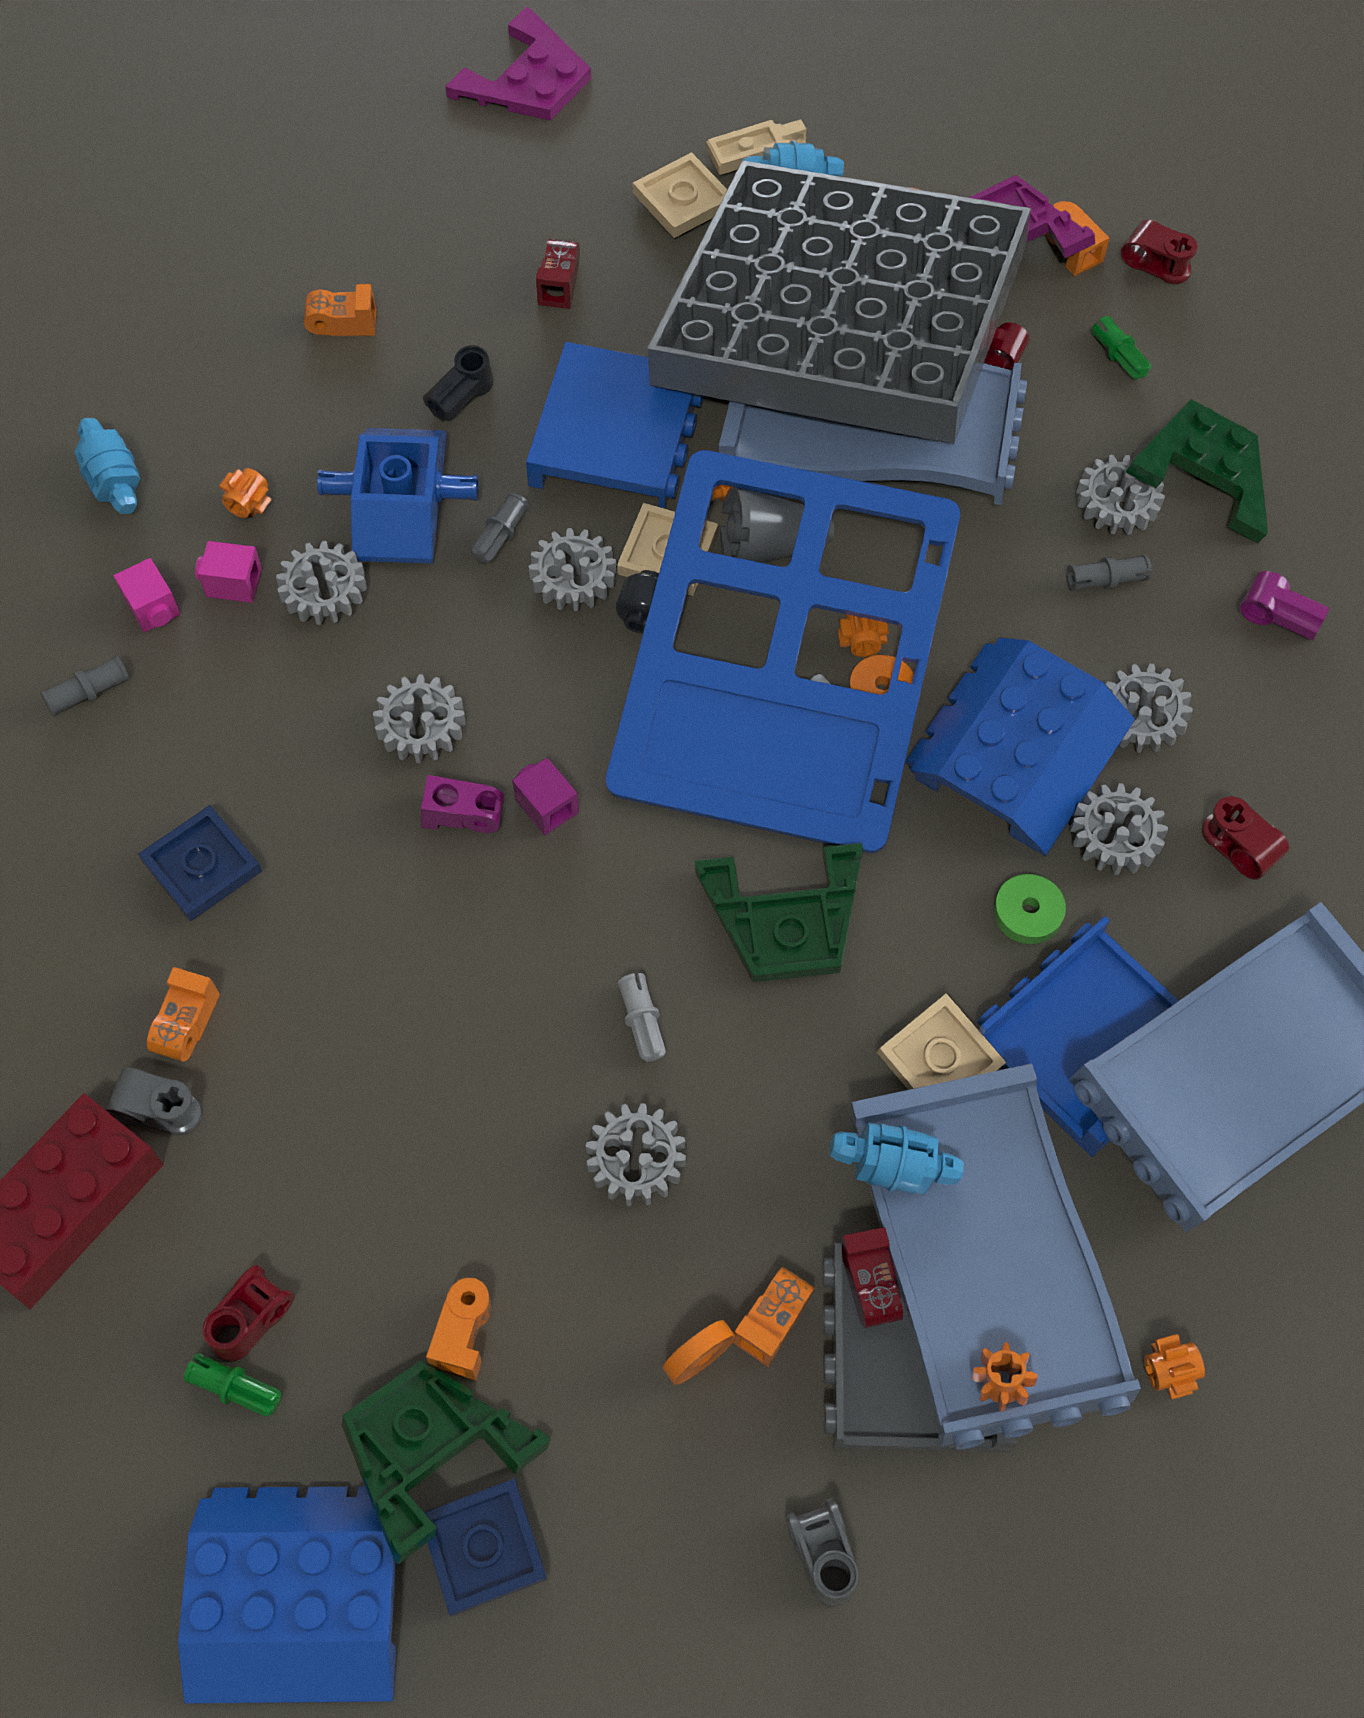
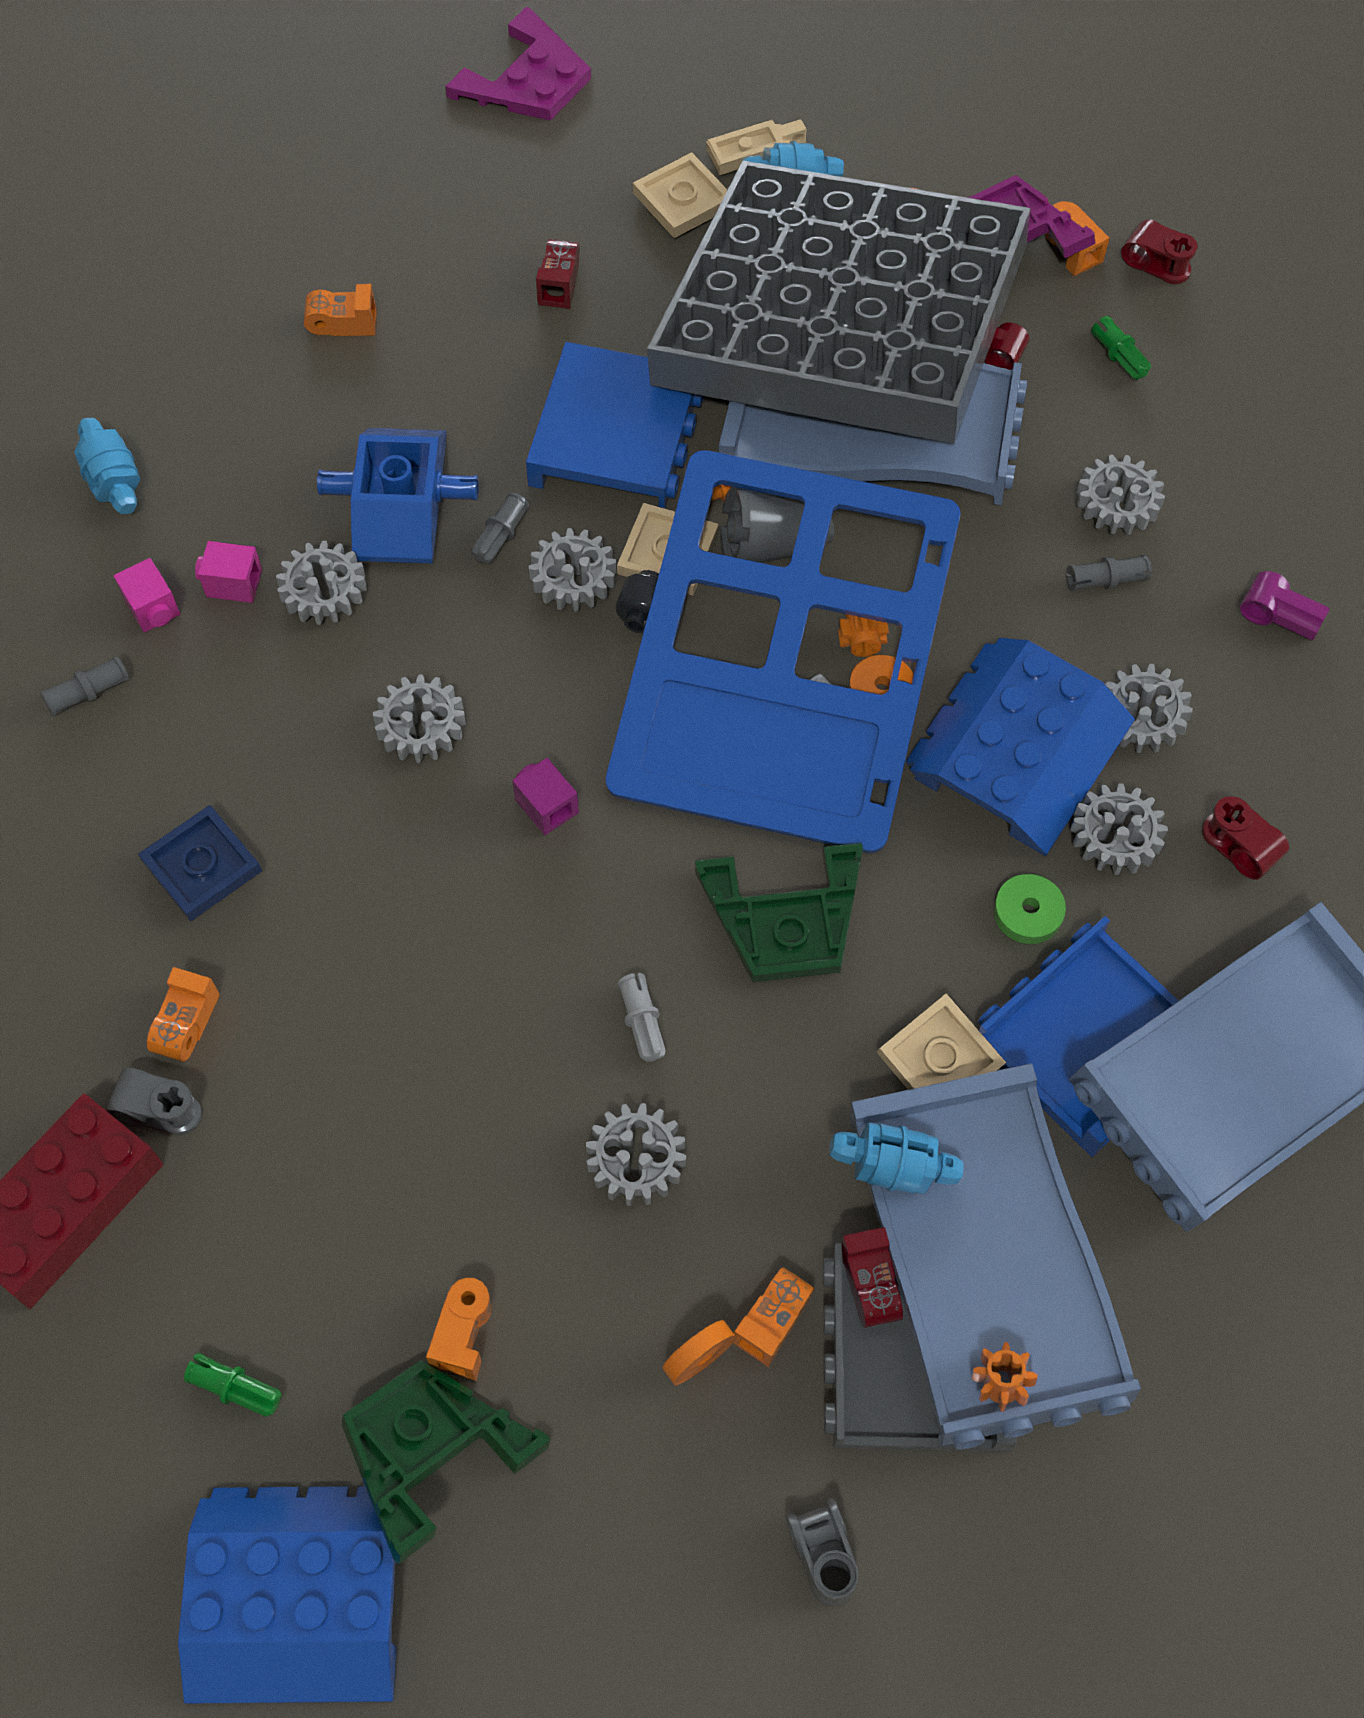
dark red piece [202,1265,295,1362] -> none
orange gear [219,468,272,518] -> none
magenta leg [421,775,505,833] -> none
black piece [423,345,493,422] -> none
dark blue plate [424,1478,548,1617] -> none
dark green wing [1125,399,1268,543] -> none
orange gear [1144,1334,1205,1400] -> none

